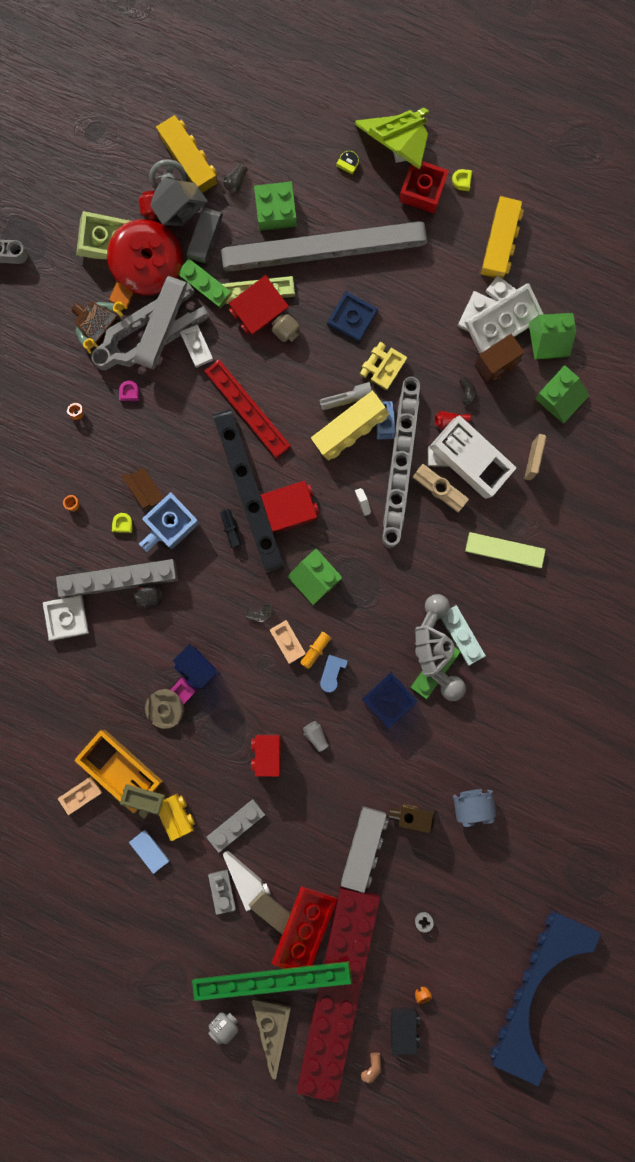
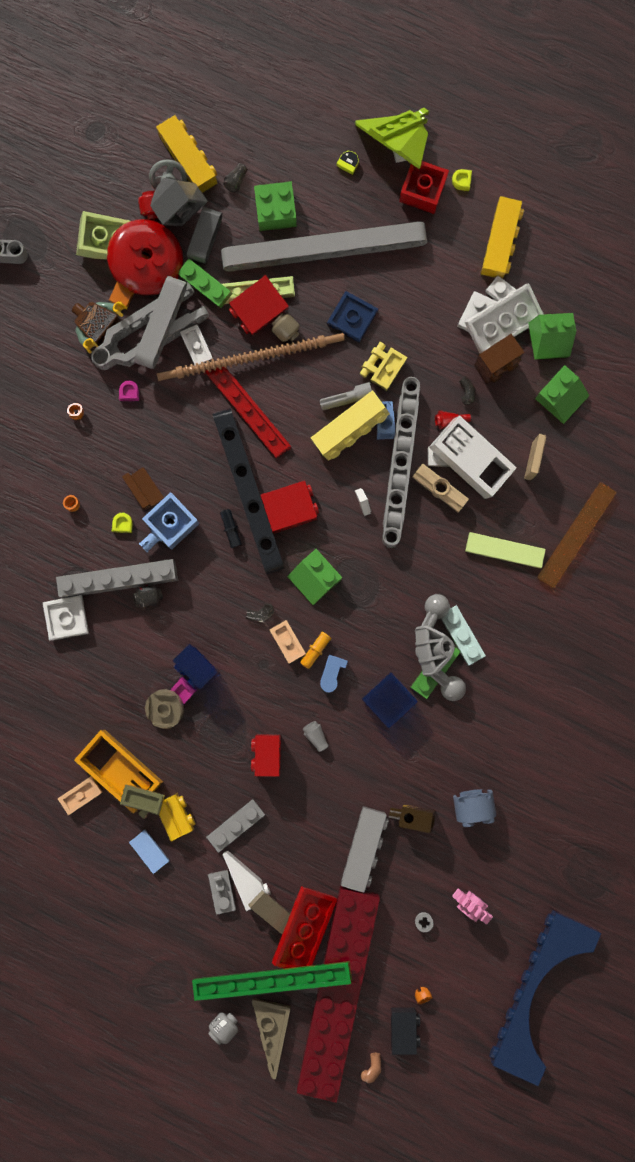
none -> medium nougat hose [157,333,345,381]
none -> bright pink gear [452,889,493,924]
none -> clear orange tile [537,482,617,588]

